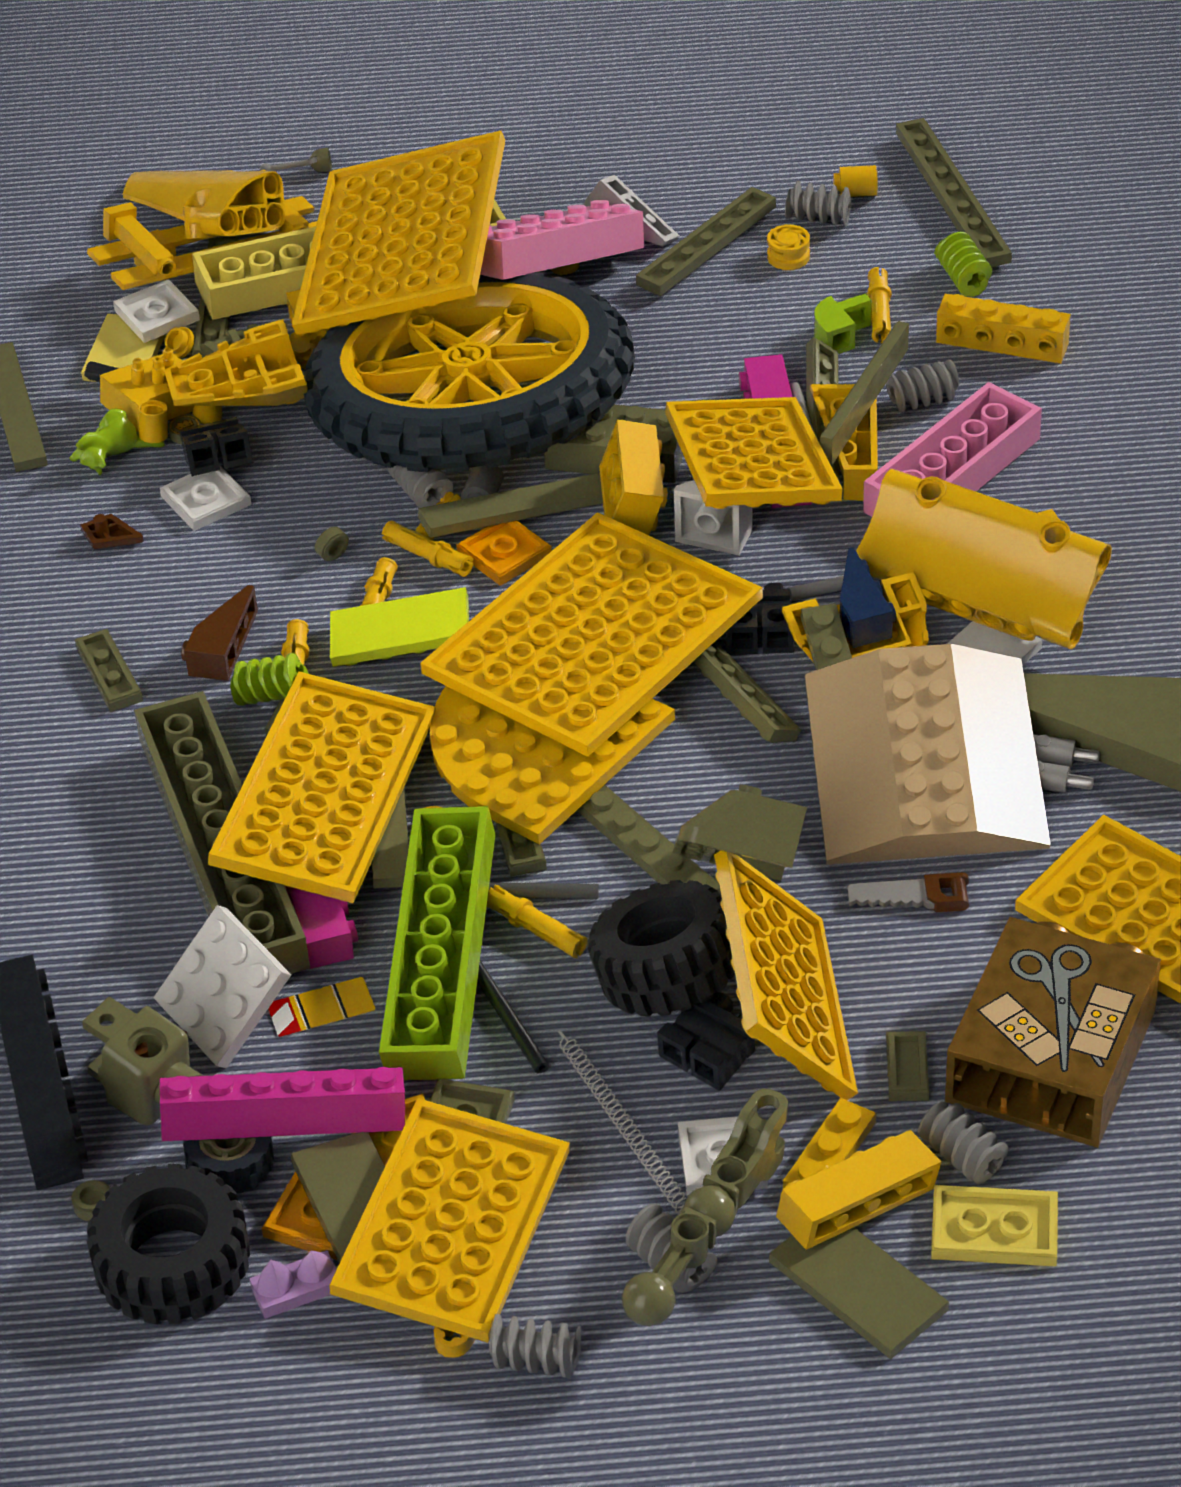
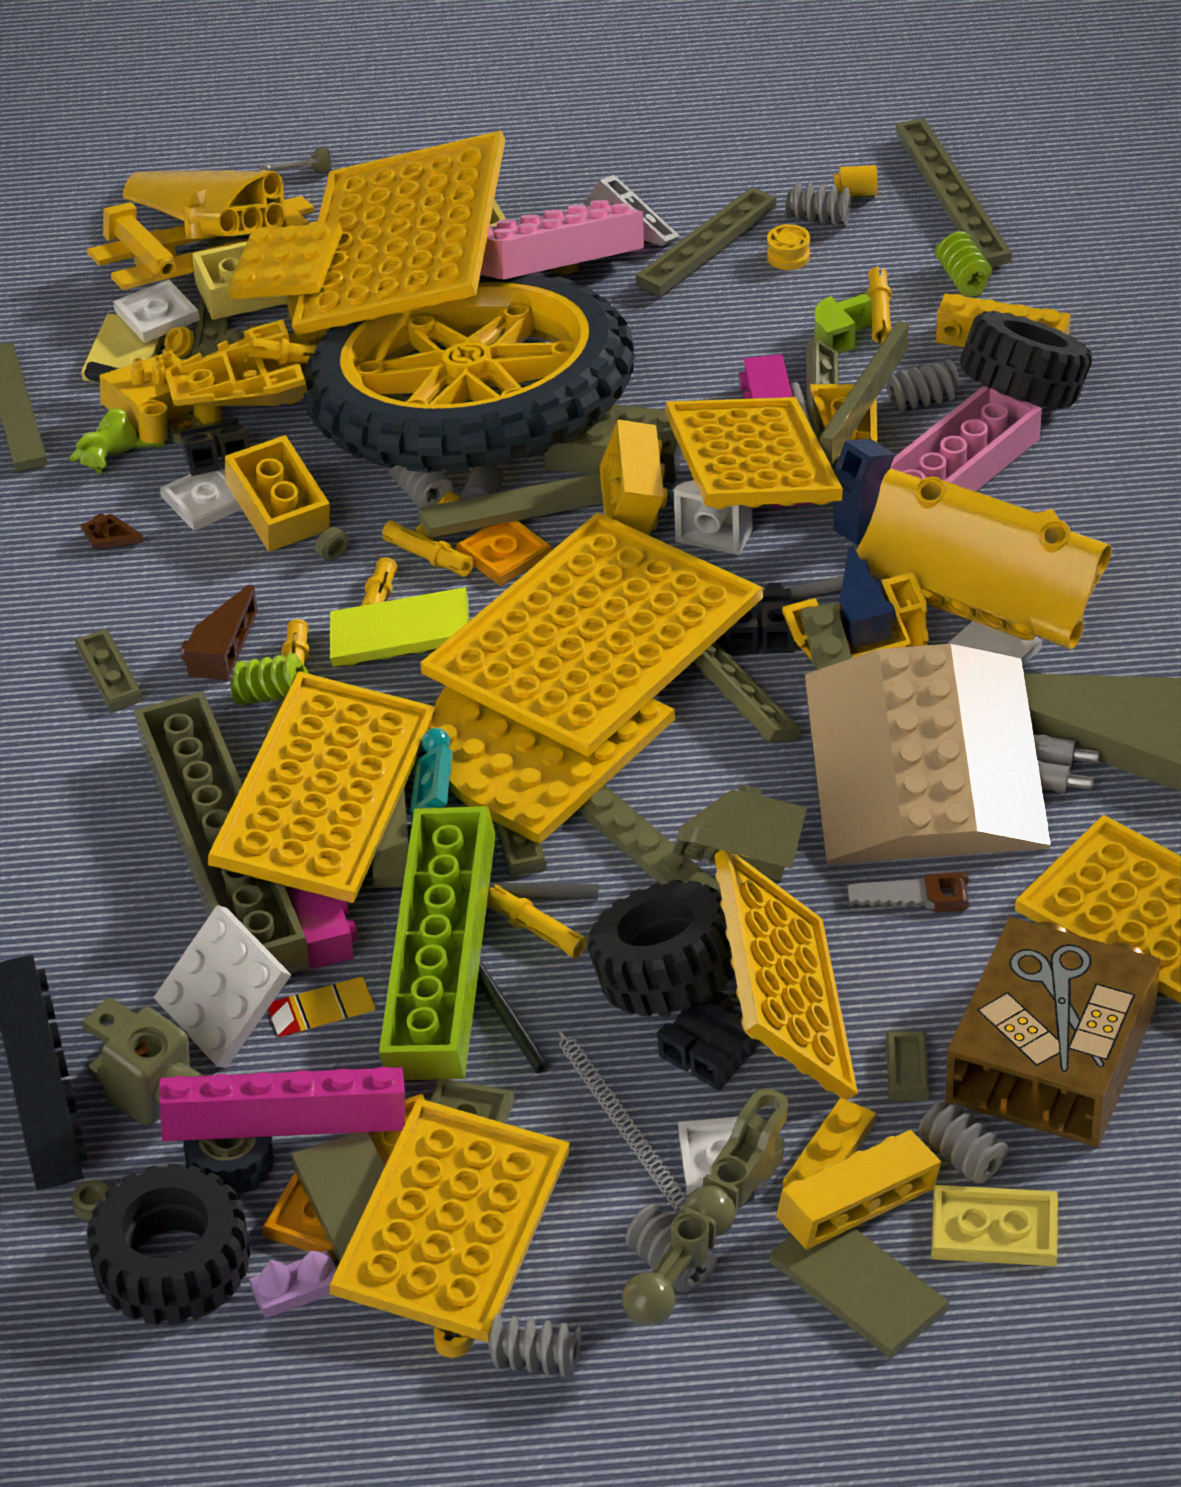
none -> yellow brick [225,435,330,552]
none -> yellow plate [227,222,343,300]
none -> yellow pin [249,337,317,364]
none -> teal plate [410,728,452,821]
none -> dark blue slope [833,439,895,546]
none -> black tyre [960,311,1093,409]

